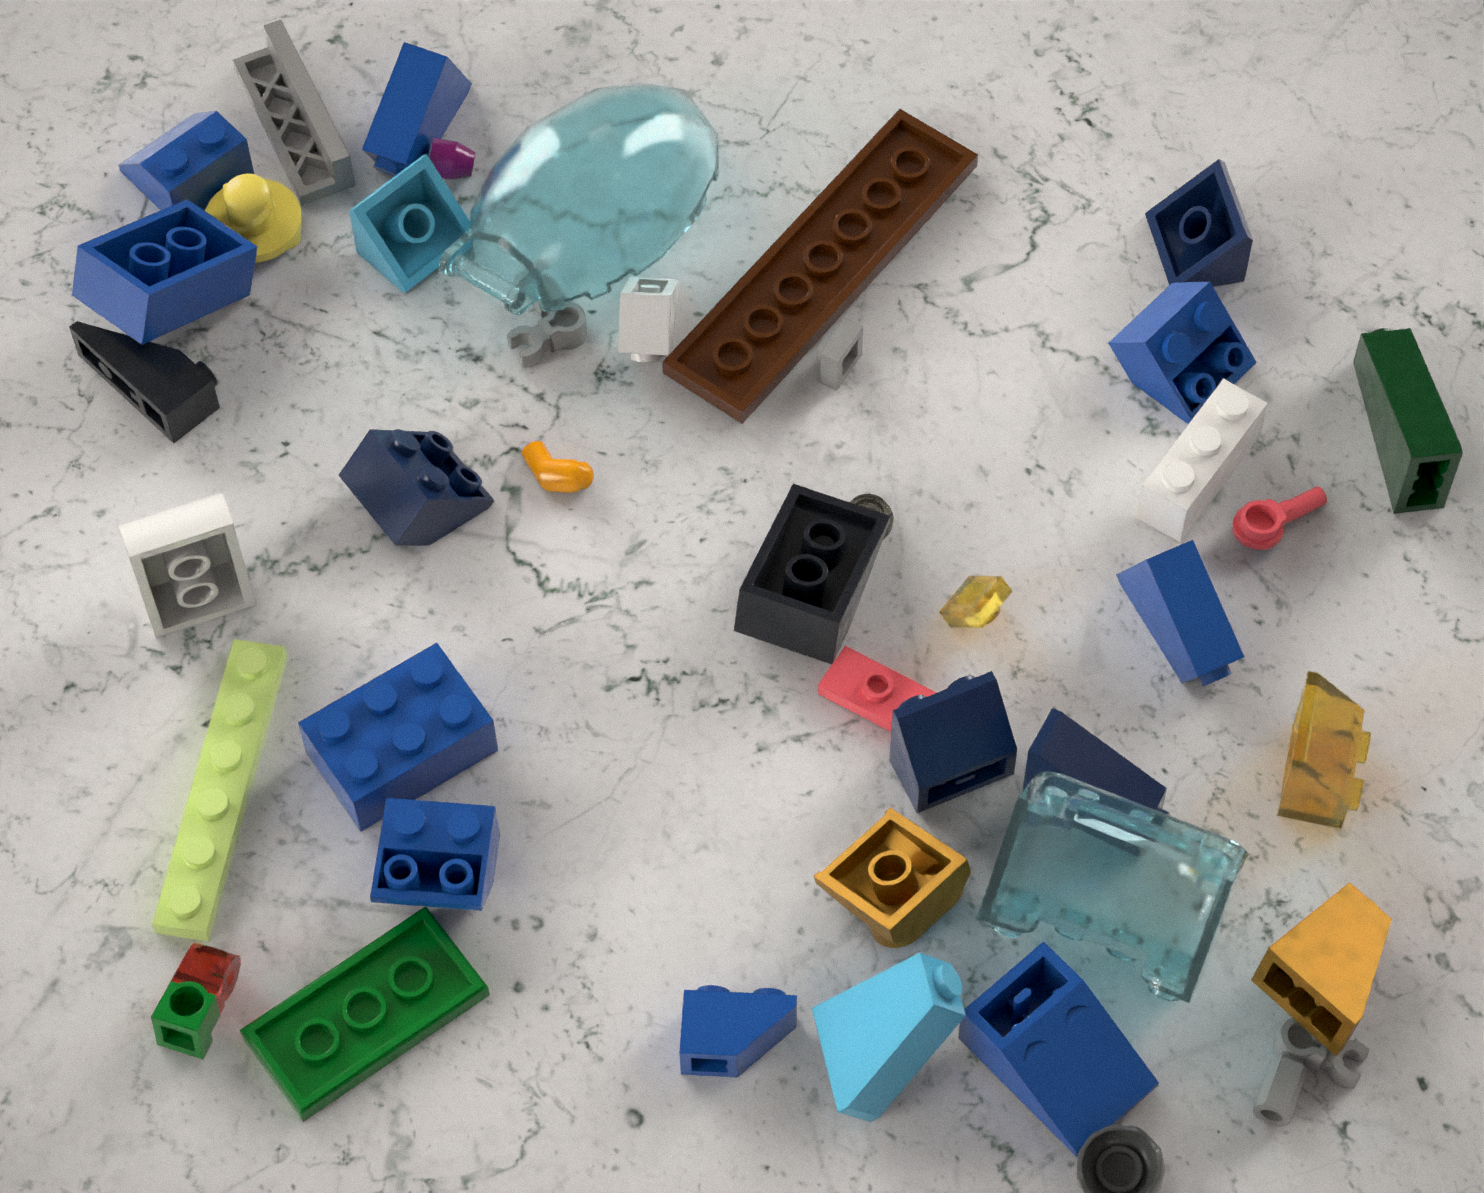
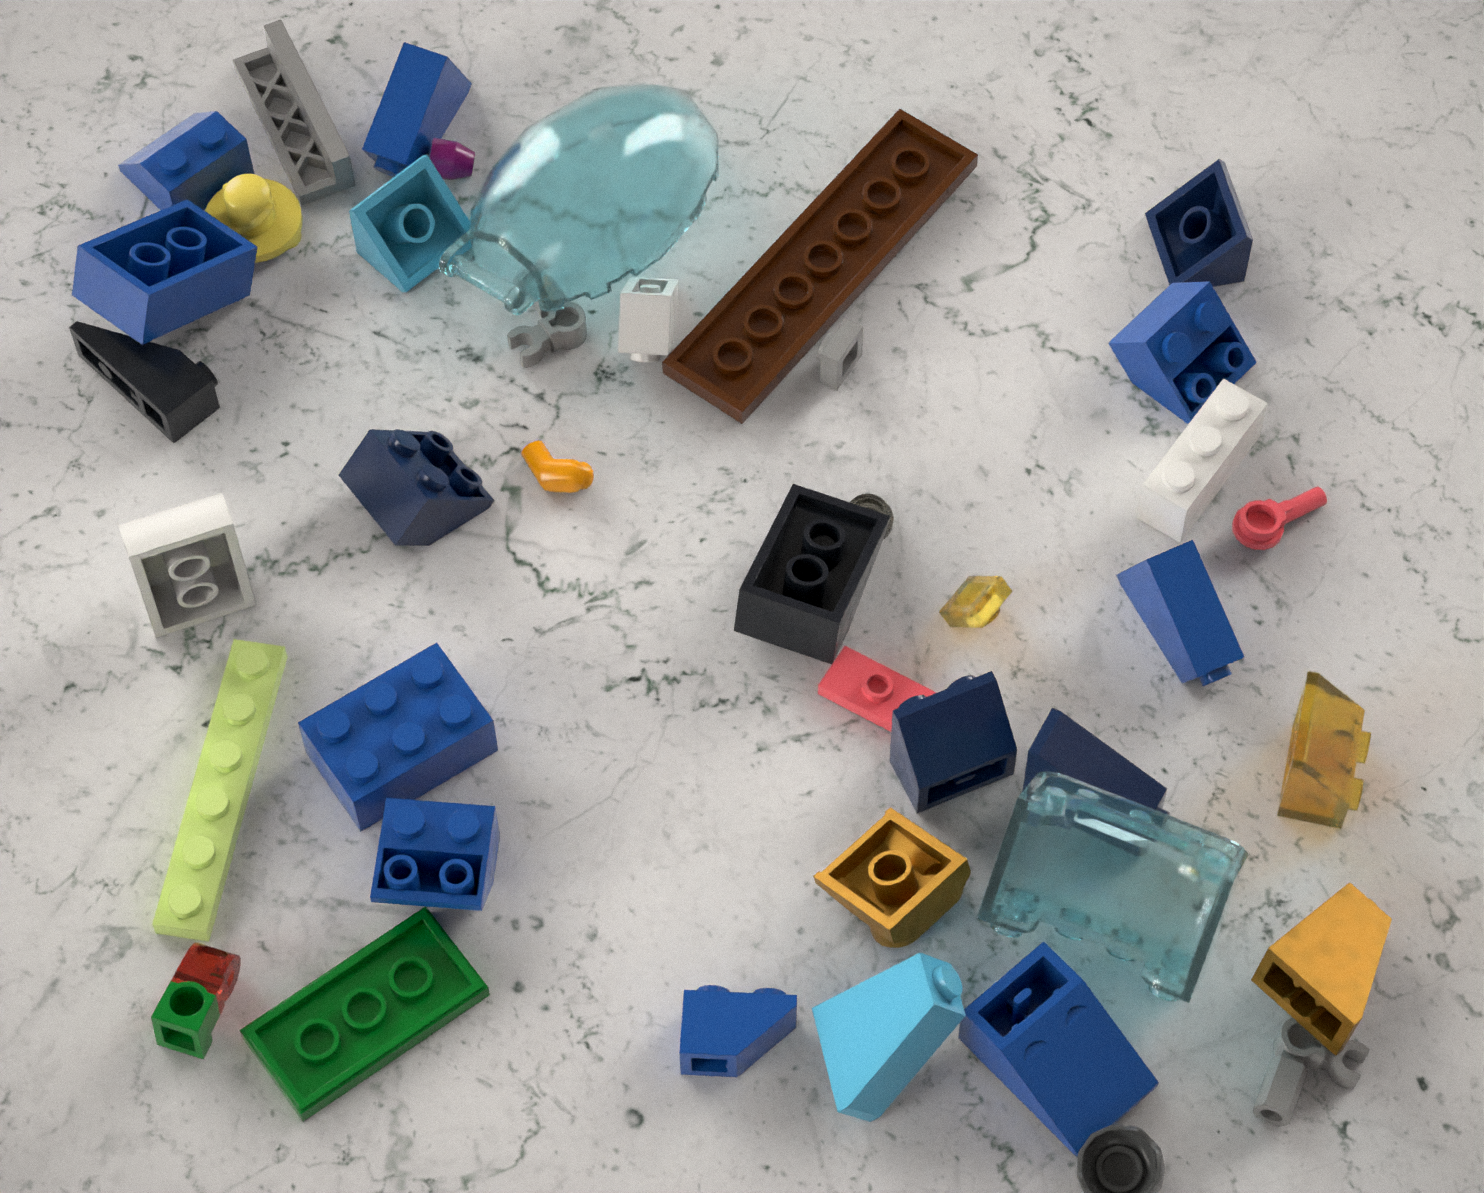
dark green slope [1353,328,1463,514] -> none

